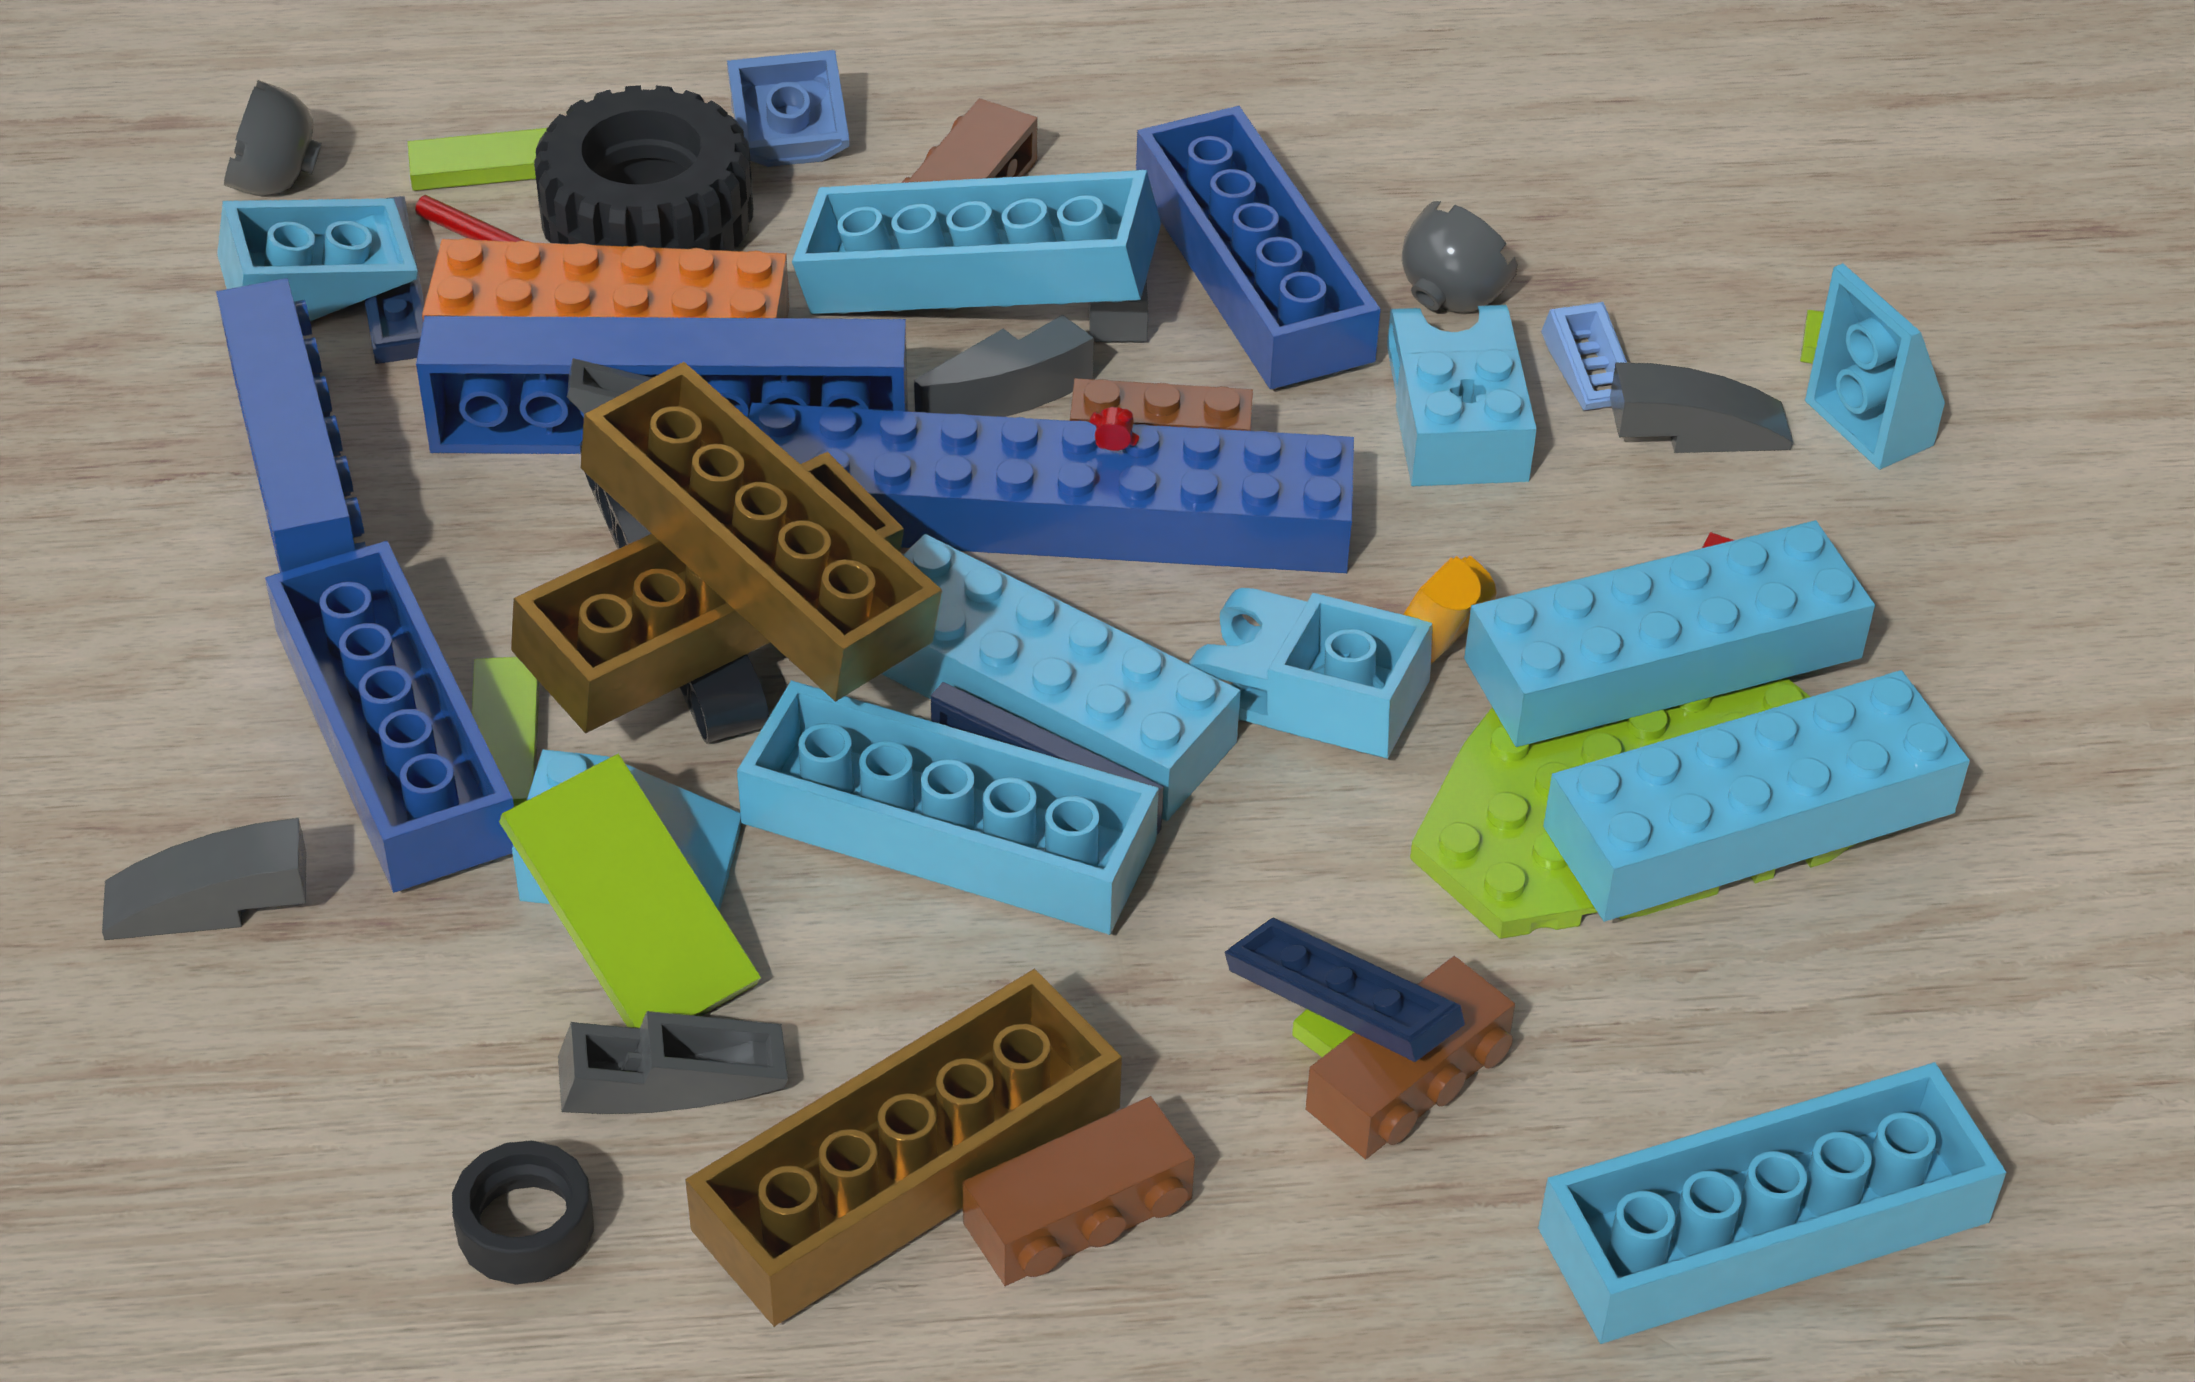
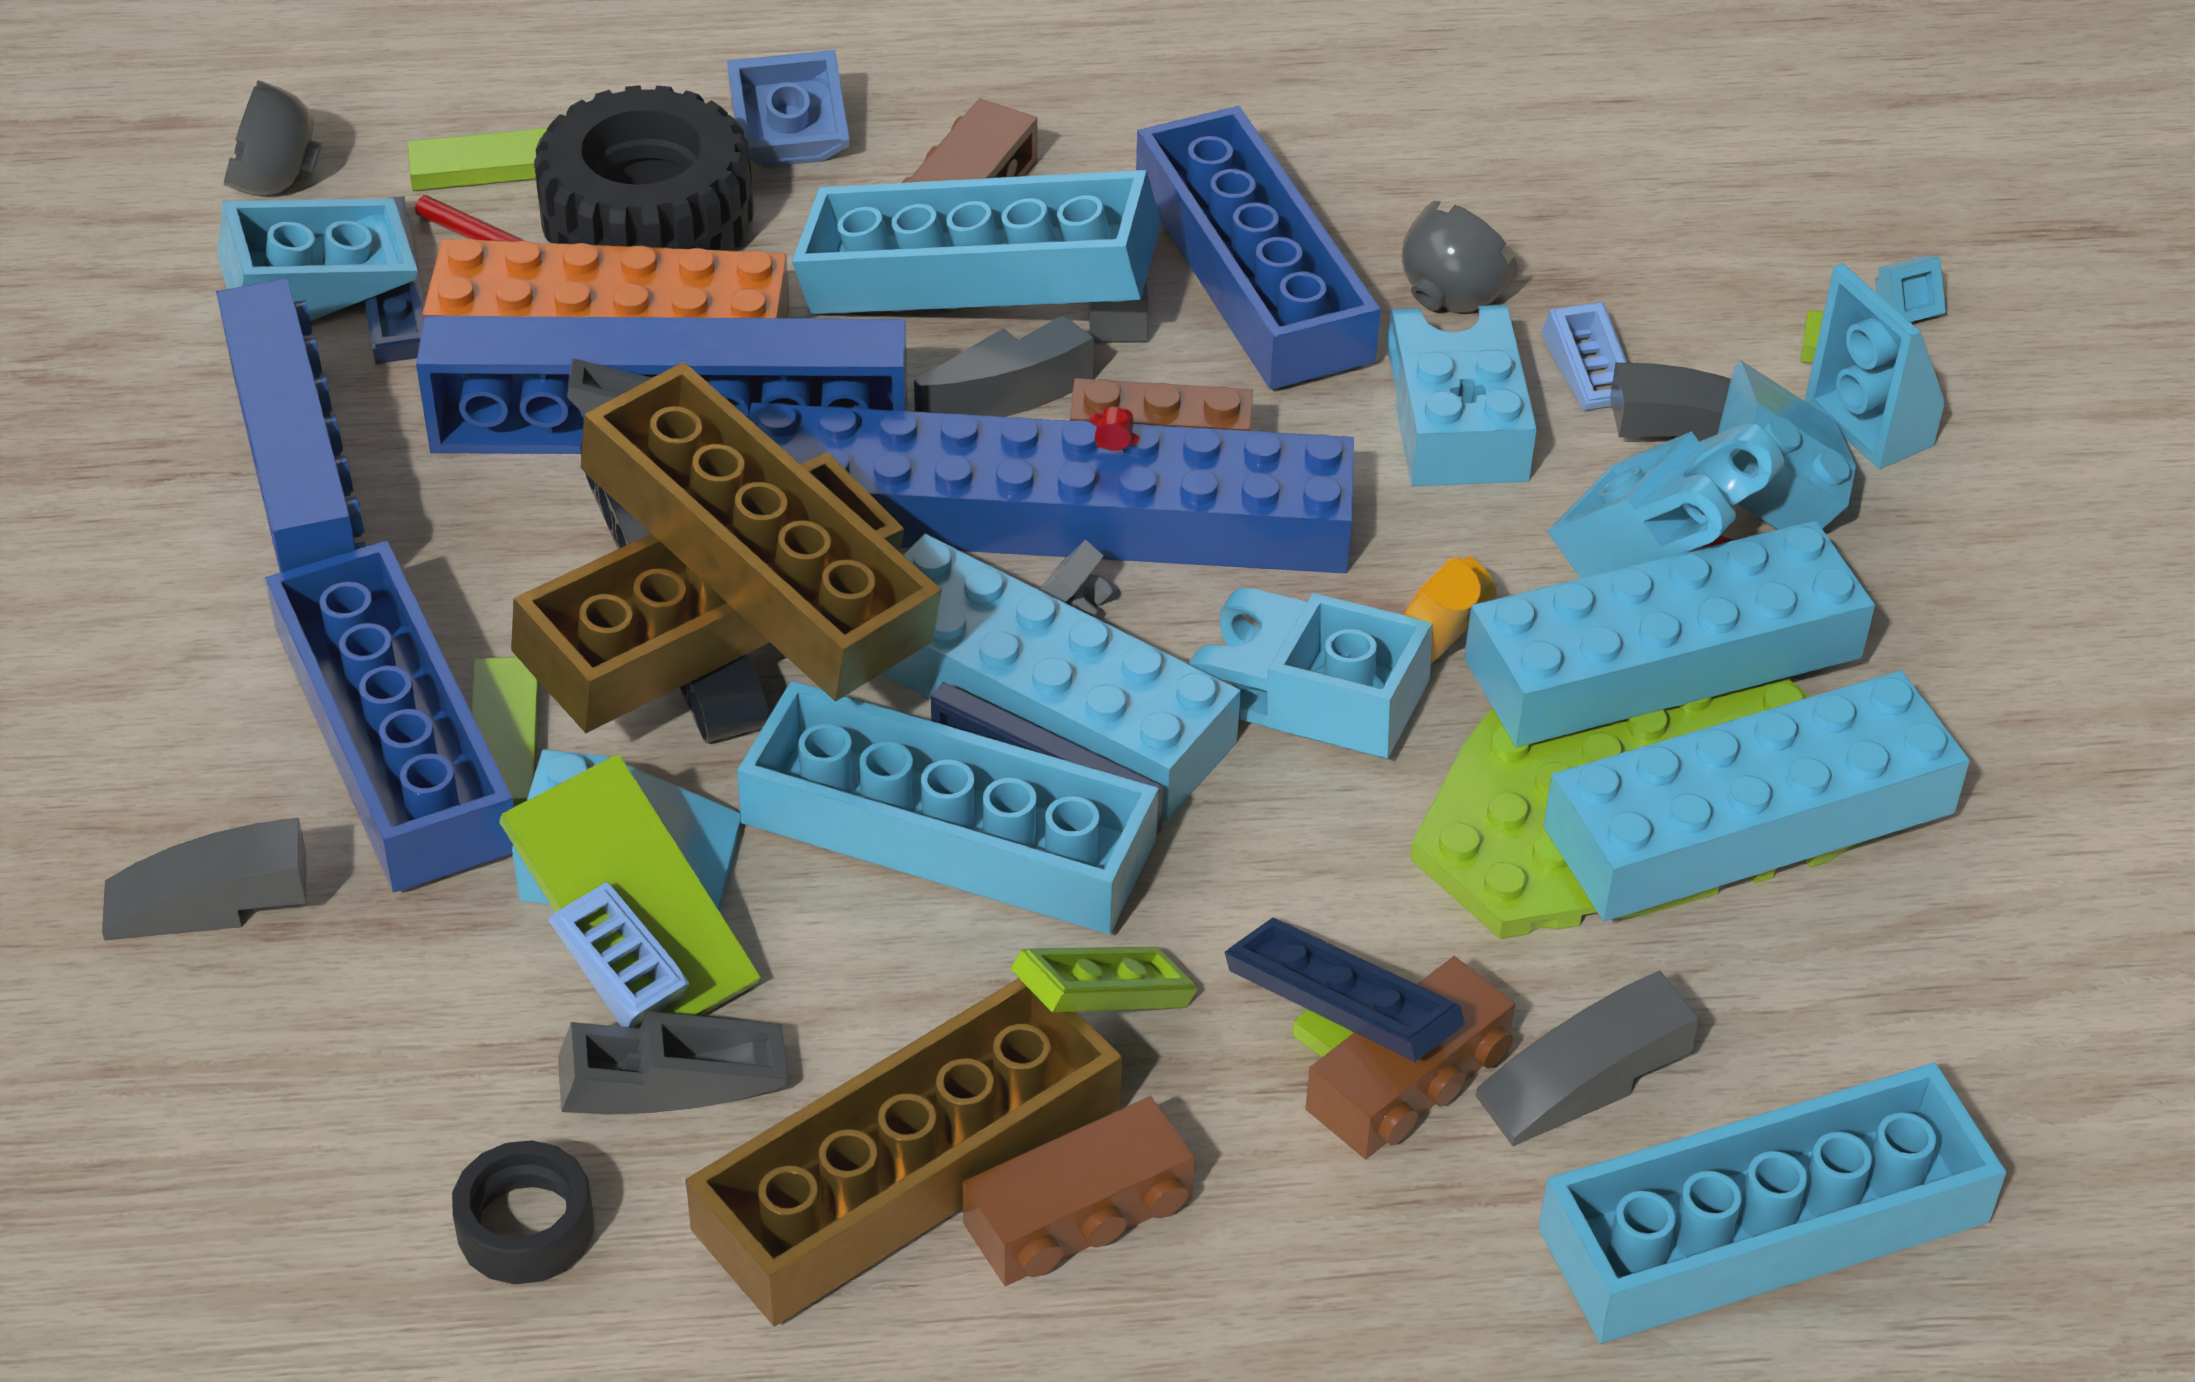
none -> light blue slope [548,882,689,1028]
none -> lime tile [1010,946,1198,1013]
none -> light grey tile [1038,539,1113,617]
none -> dark grey slope [1476,970,1699,1146]
none -> medium azure brick [1547,423,1784,578]
none -> medium azure slope [1718,361,1856,529]
none -> medium azure tile [1875,255,1946,322]

